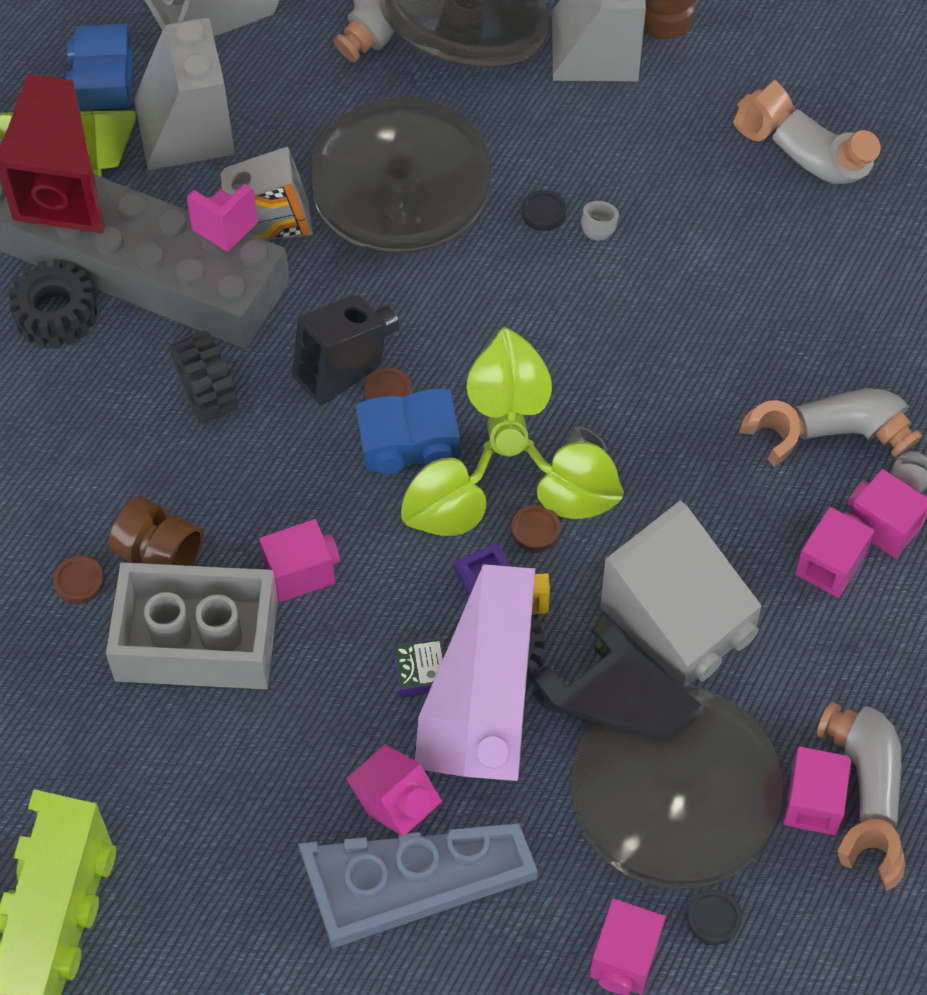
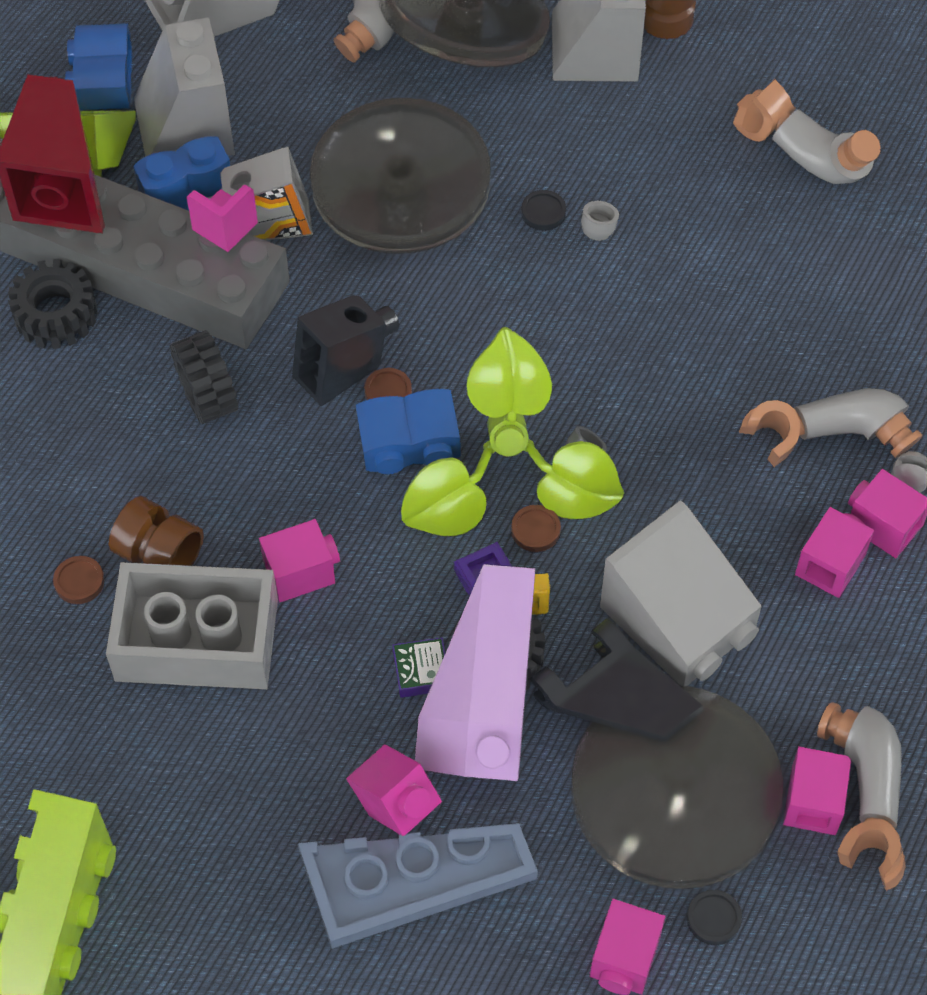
none -> blue brick [133,136,230,211]

